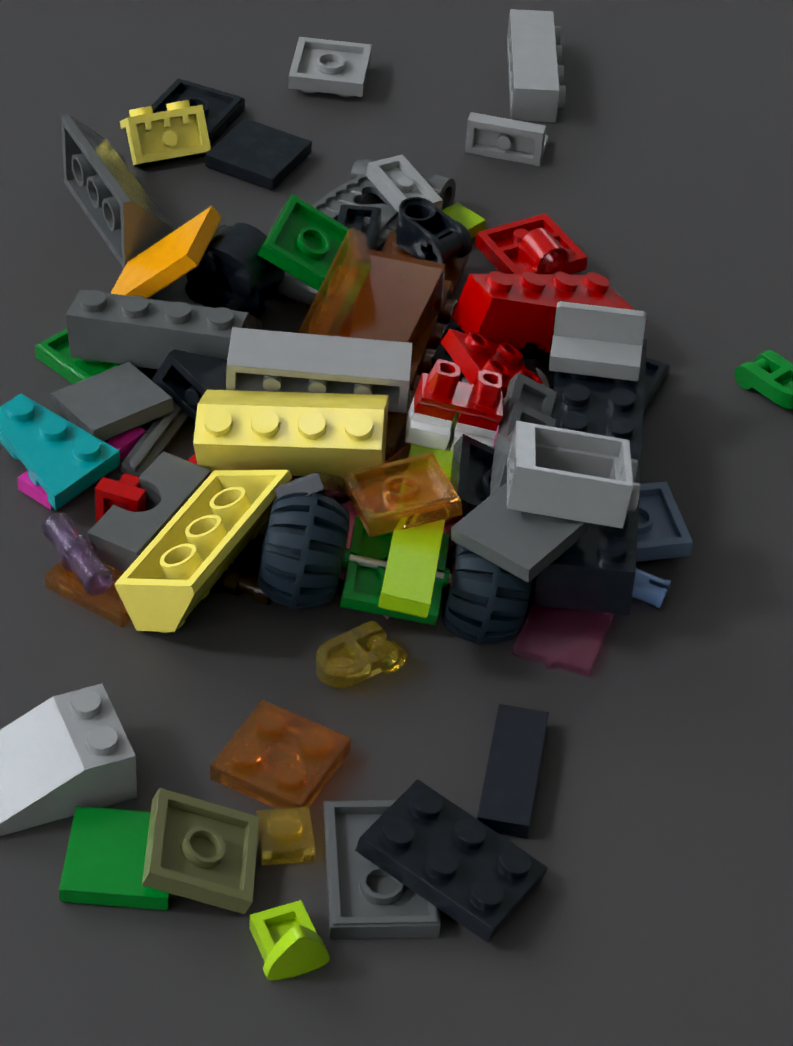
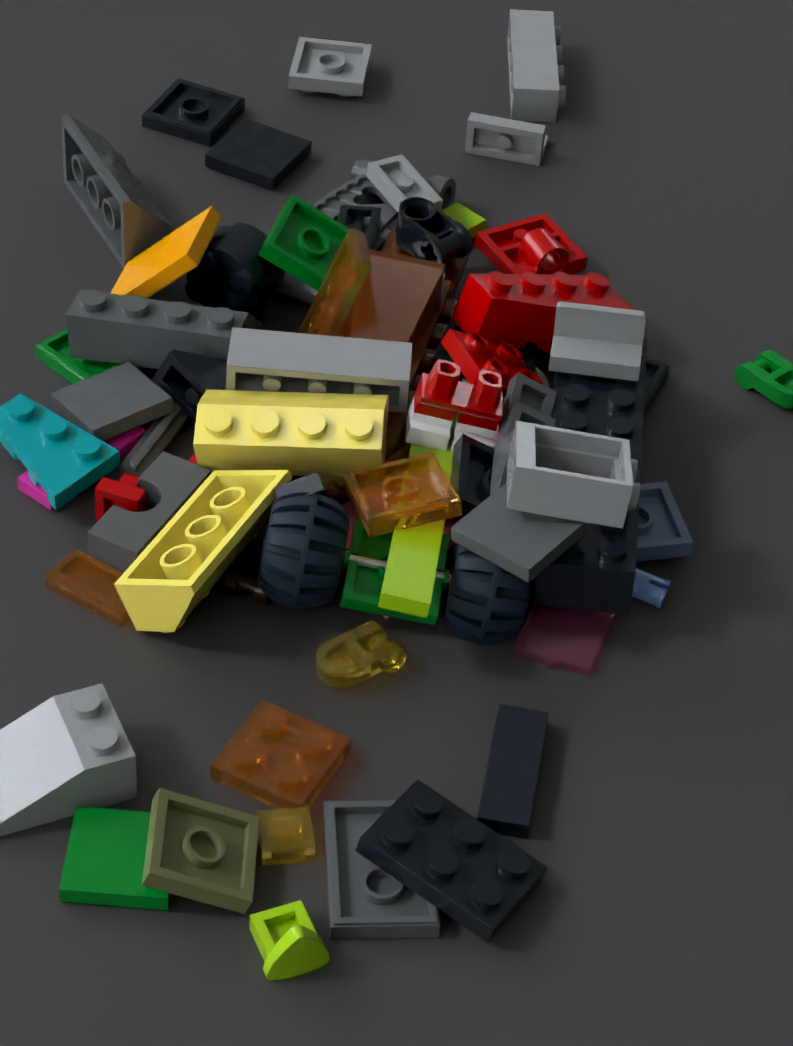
clear purple pin [42,512,113,596] -> none
light yellow bracket [120,100,211,166] -> none

